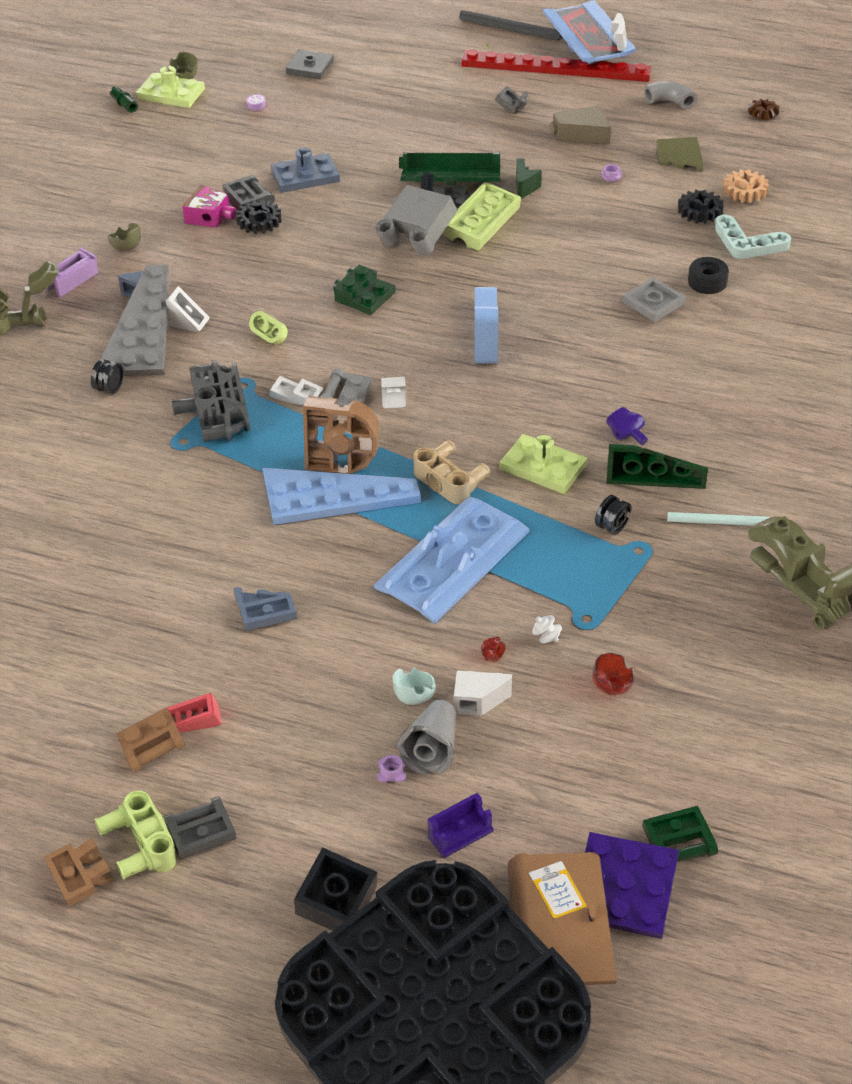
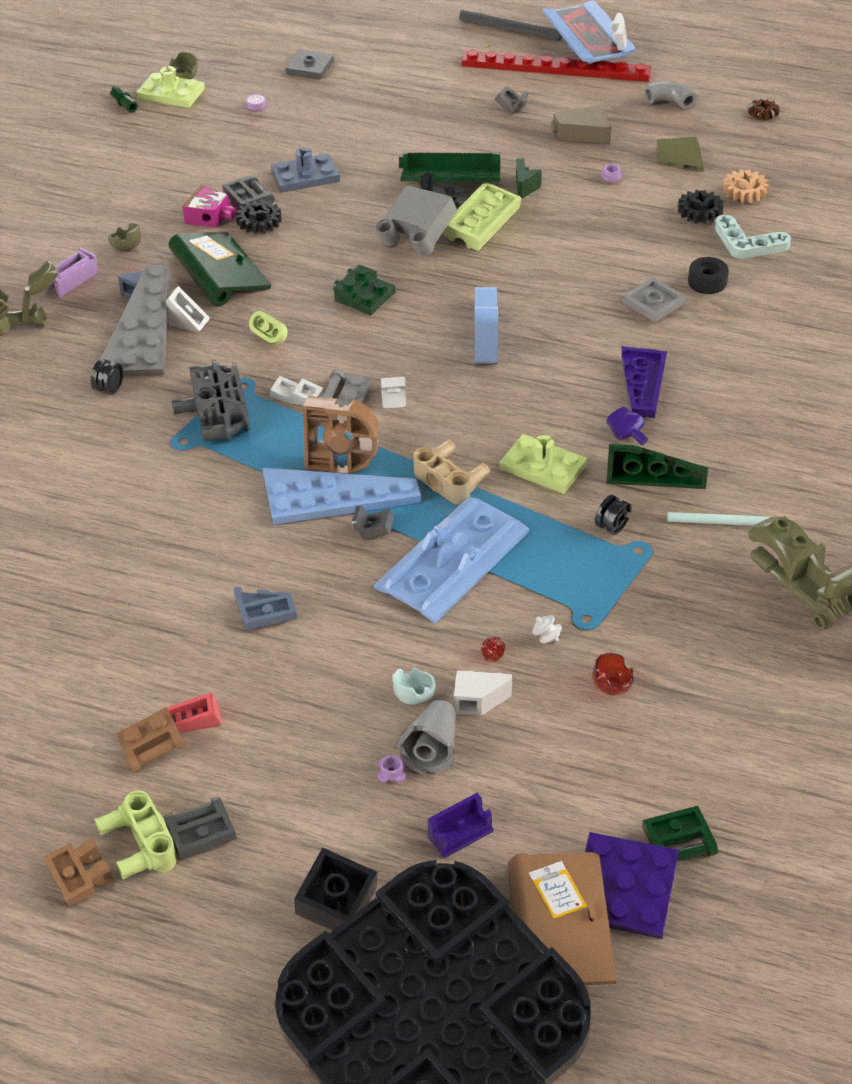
none -> door [168,232,272,306]
none -> flat silver bracket [352,505,395,540]
none -> dark purple wing [621,346,667,418]

